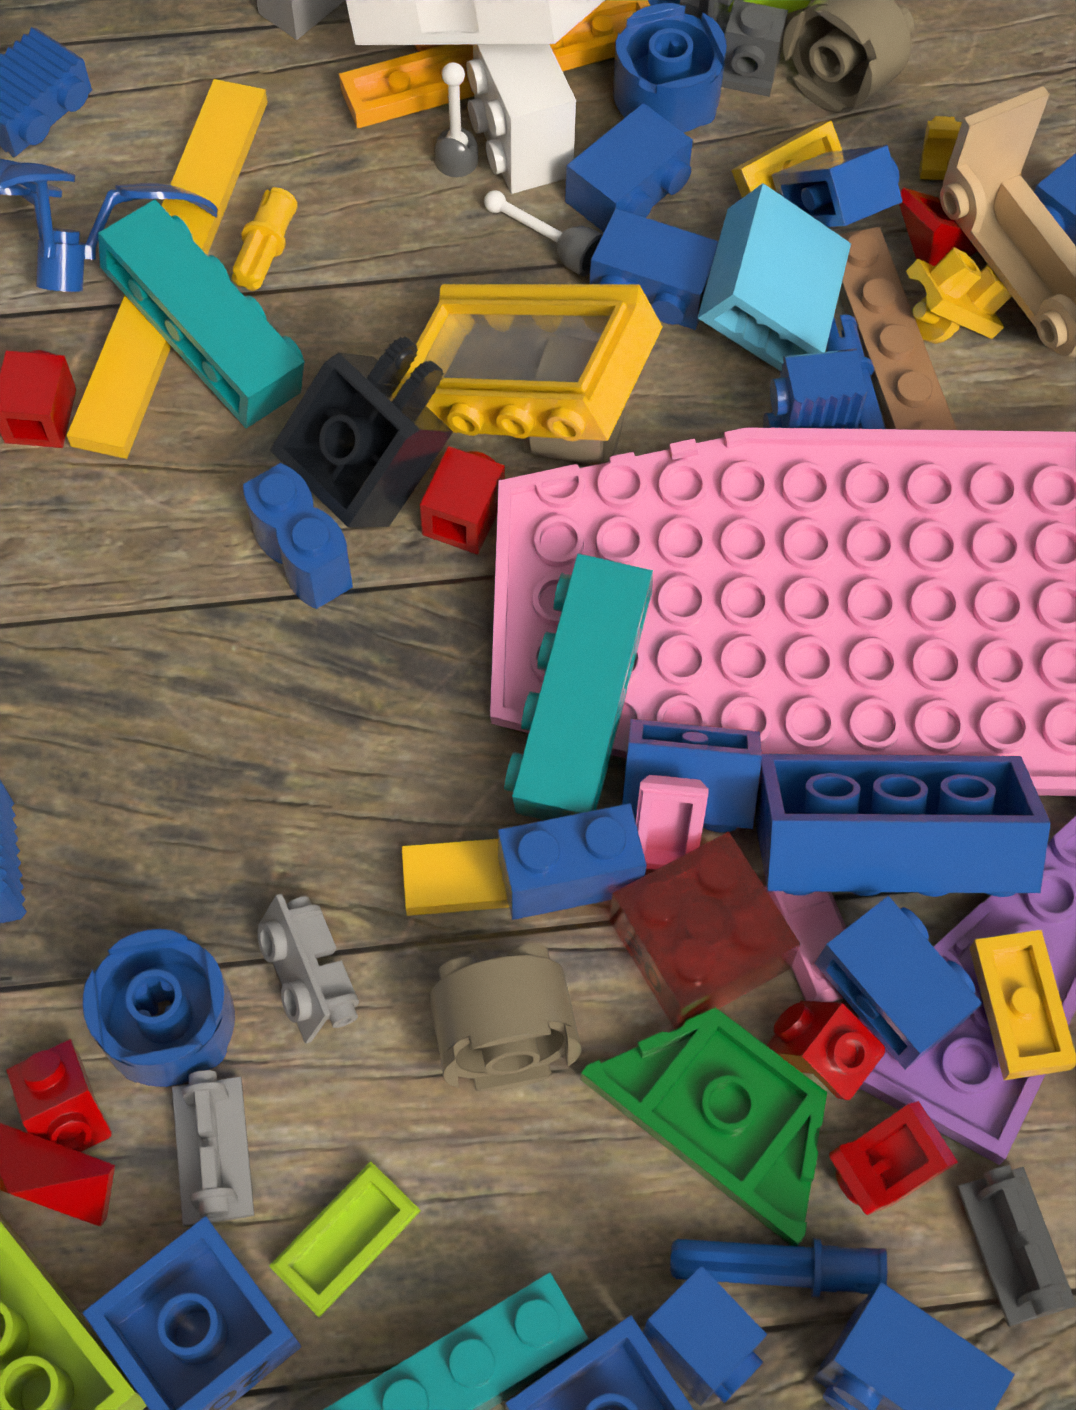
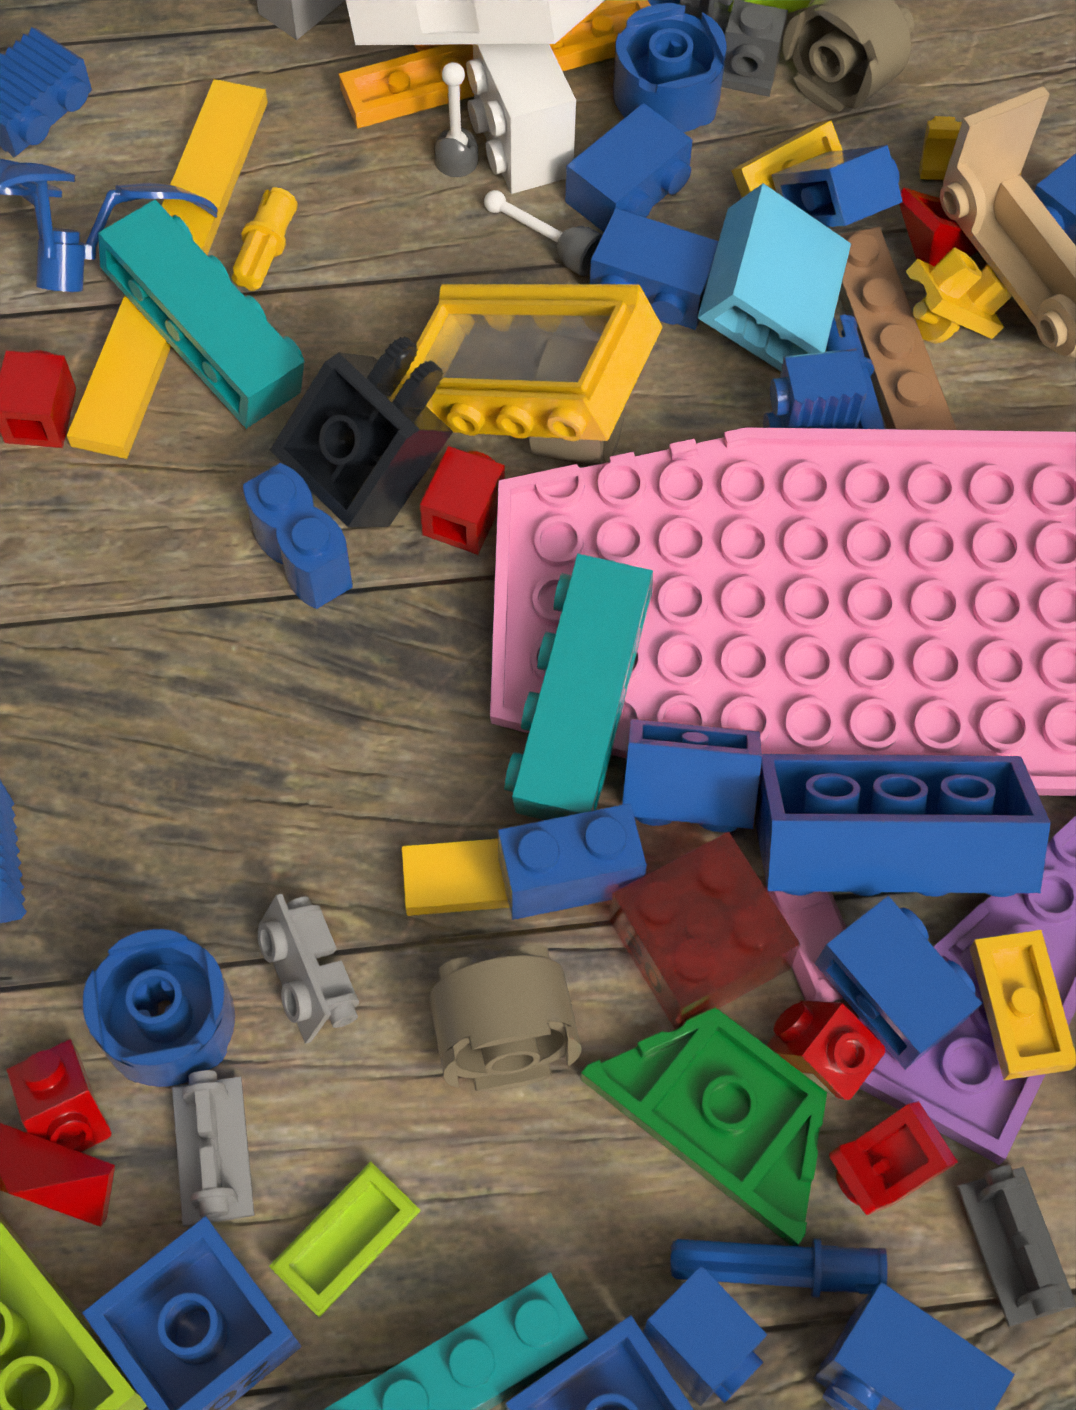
bright pink tile [636,775,709,873] -> none

